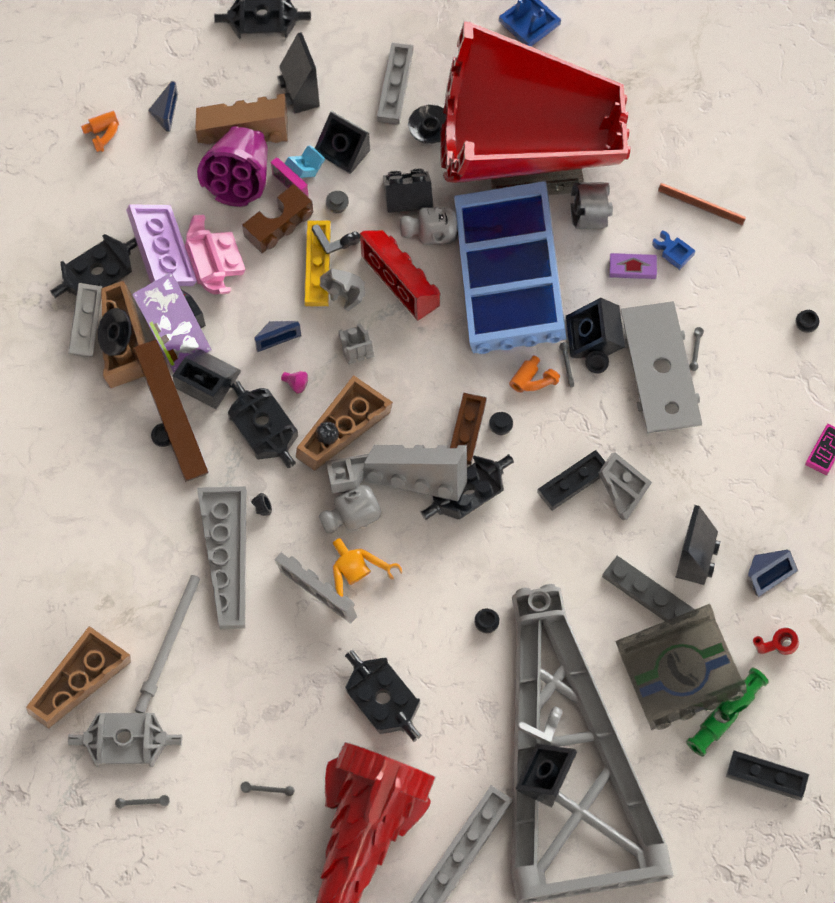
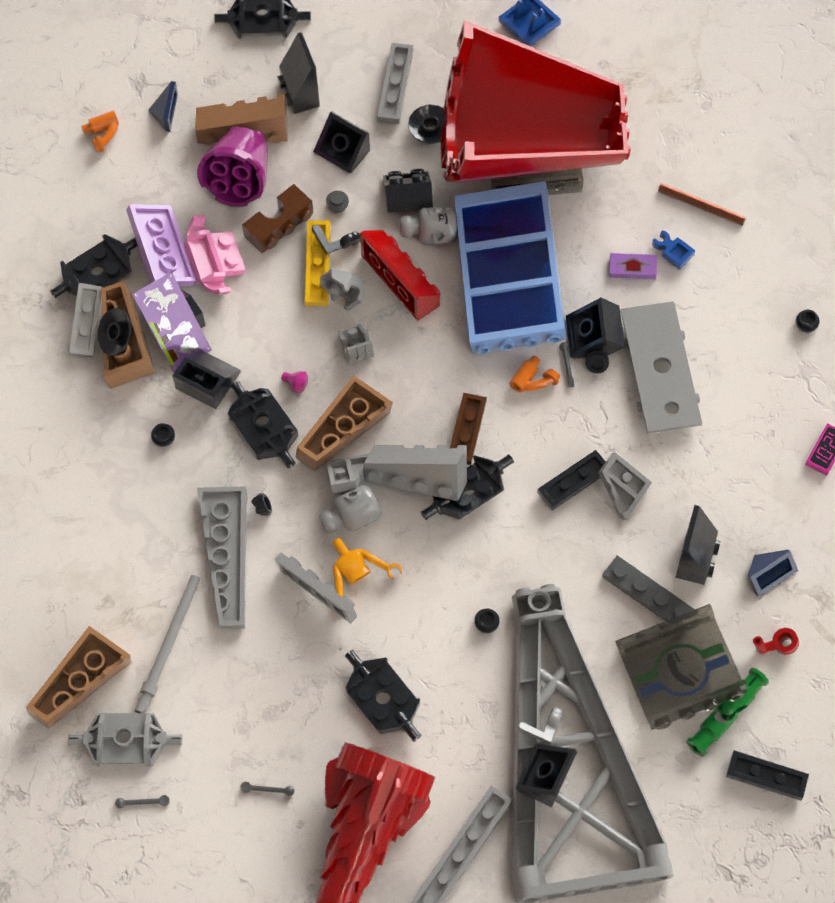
reddish brown tile [134,339,209,482] -> none
dark blue slope [254,321,301,352] -> none
dark pink tile [271,157,309,197] -> none
medium azure bracket [284,146,325,178] -> none
black piece [315,422,339,445] -> none
black plate [489,412,513,435] -> none
flat silver brick [571,182,613,229] -> none
dark grey hinge [689,327,704,371] -> none

